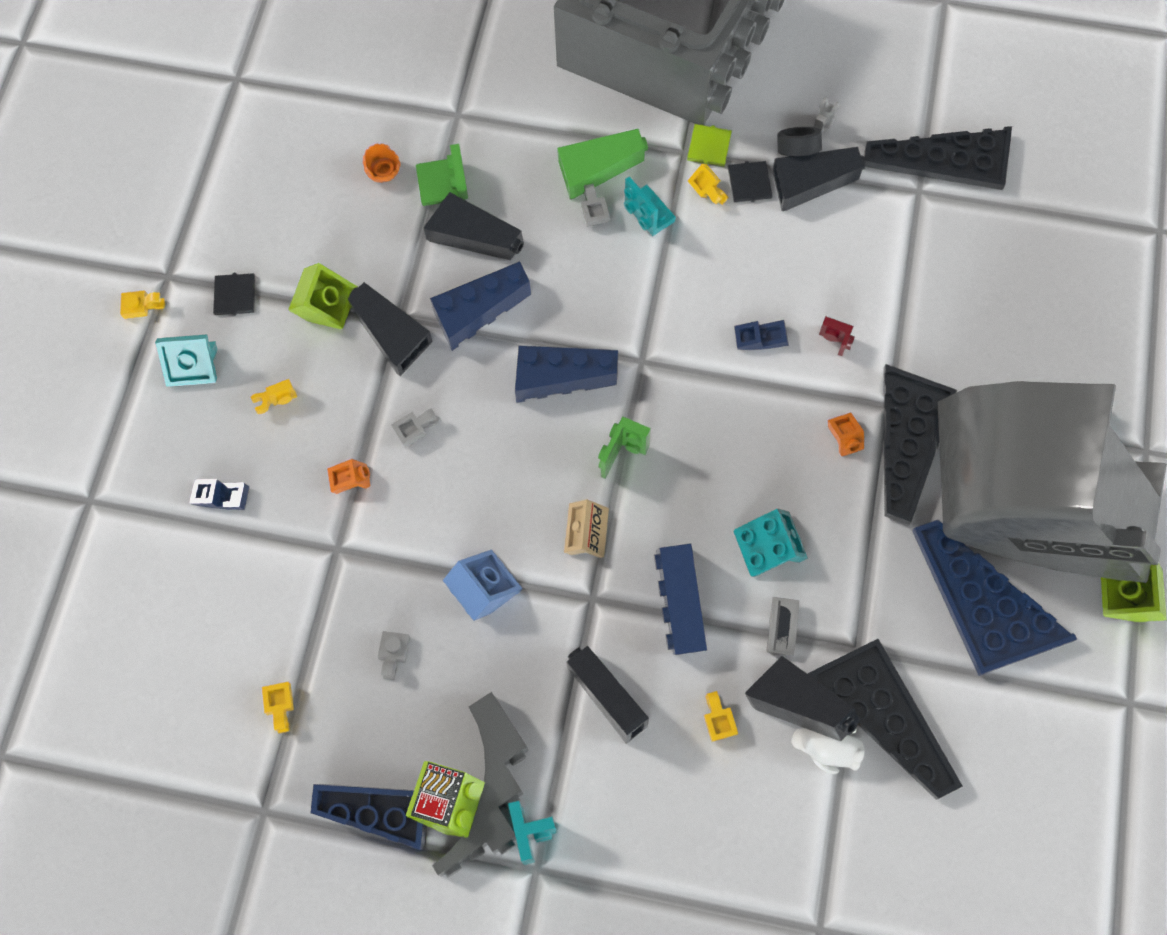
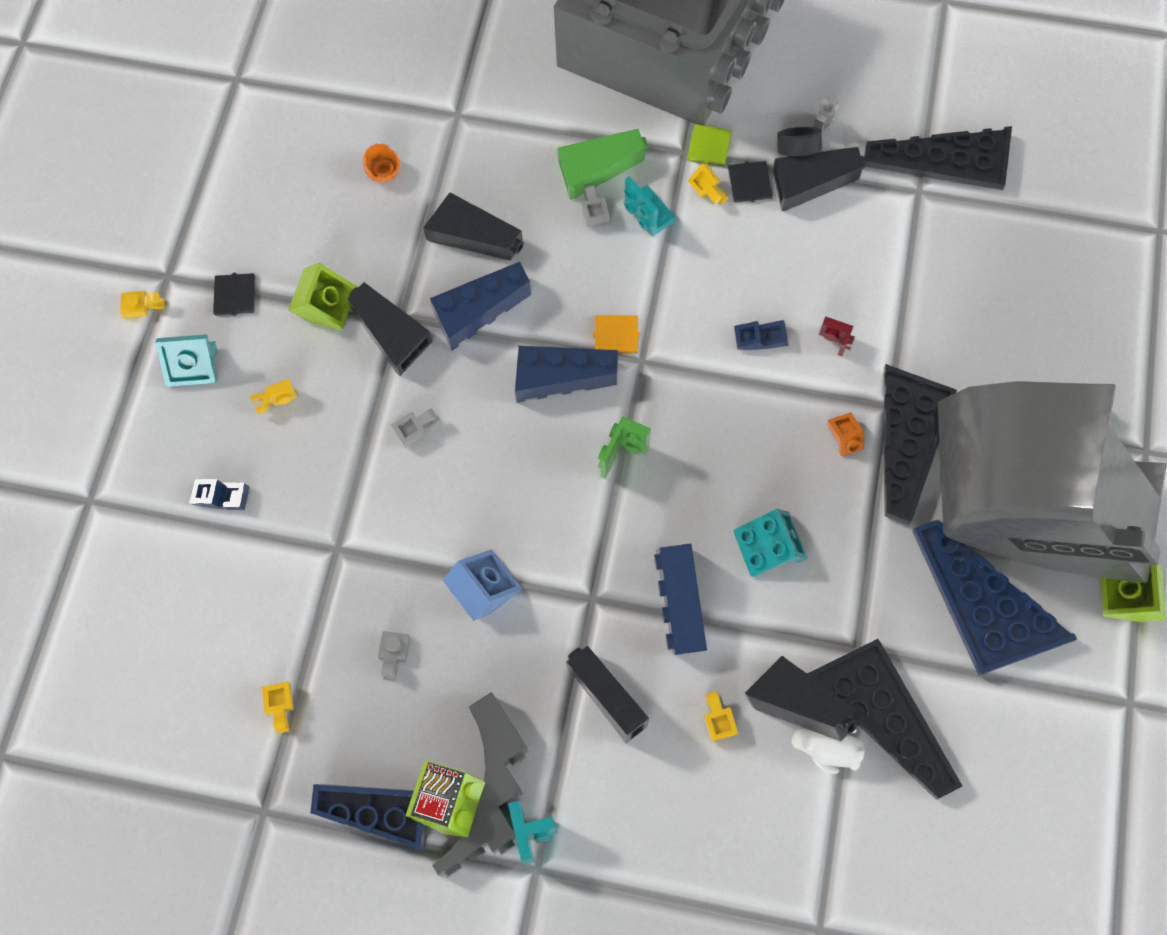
orange bracket [327,459,370,494] -> none
bright green bracket [416,144,468,206] -> none
tan panel [564,499,609,558] -> none
light grey slope [766,597,799,656] -> none
none -> light orange piece [593,315,640,354]

